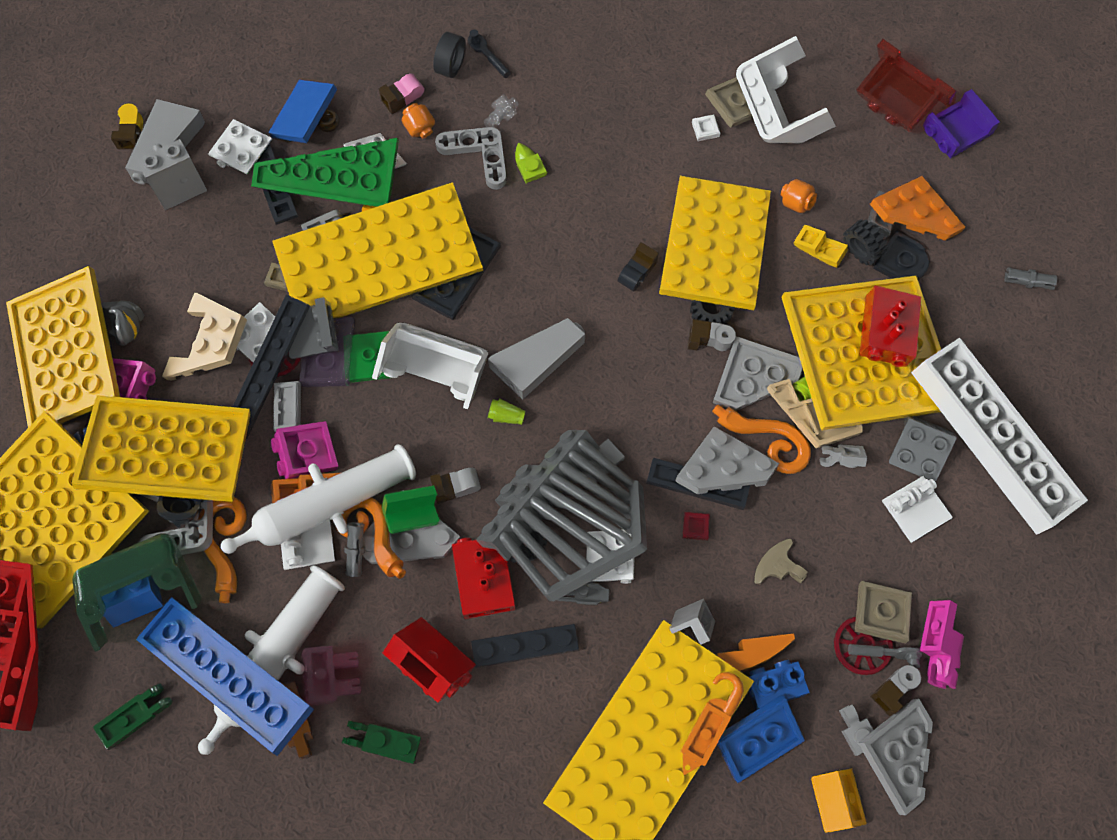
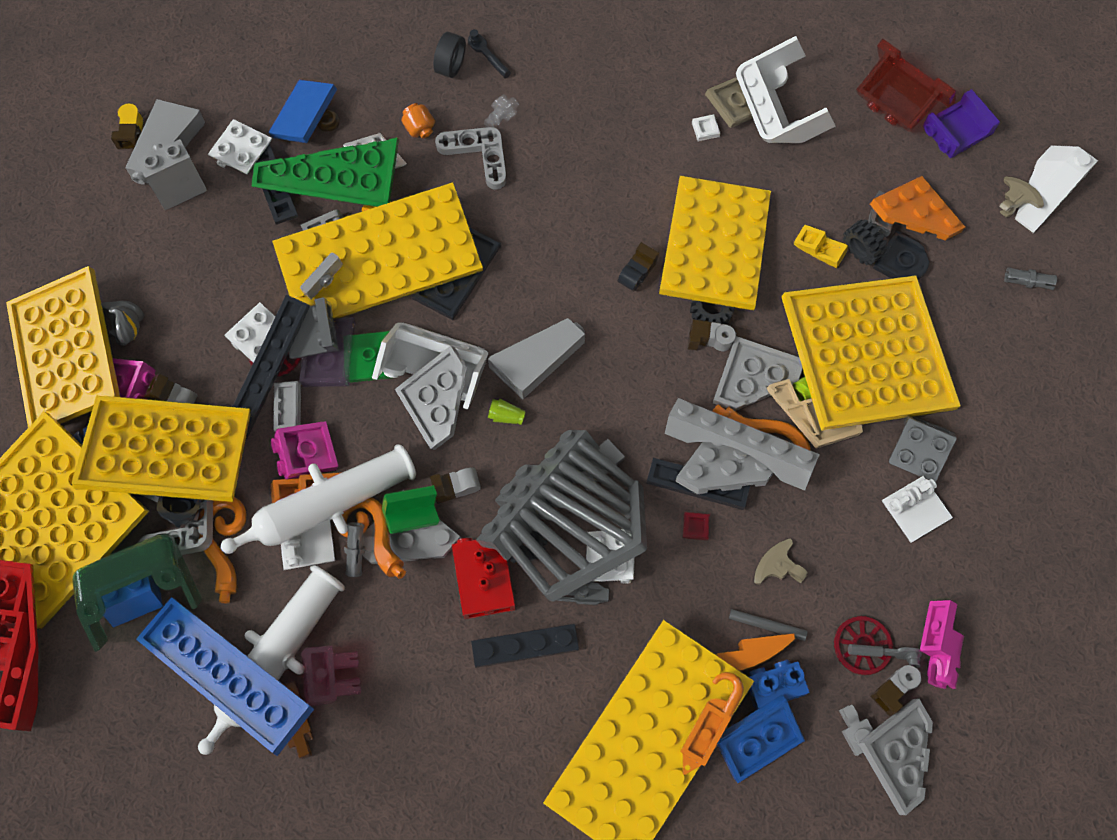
dark green hinge [93,683,173,750] -> none
tan wing [162,293,247,381] -> none
dark tan tile [264,263,288,291] -> none
dark green hinge [342,720,421,764] -> none
leg [378,73,425,114] -> none
red piece [382,617,476,703] -> none
lime plate [515,143,547,183] -> none
light grey panel [669,599,715,645] -> none
orange head [781,179,817,213] -> none
light orange panel [811,768,867,833] -> none
light grey plate [820,445,867,468] -> none
dark tan plate [855,581,912,644] -> none
red piece [859,285,921,367] -> none
white brick [911,338,1088,535] -> none
none -> leg [144,374,198,404]
none -> light grey plate [300,252,343,300]
none -> light grey plate [395,346,467,450]
none -> light grey arch [665,398,820,490]
none -> dark grey bar [729,609,807,641]
none -> dark tan piece [999,177,1044,218]
none -> white wedge [1015,146,1098,233]

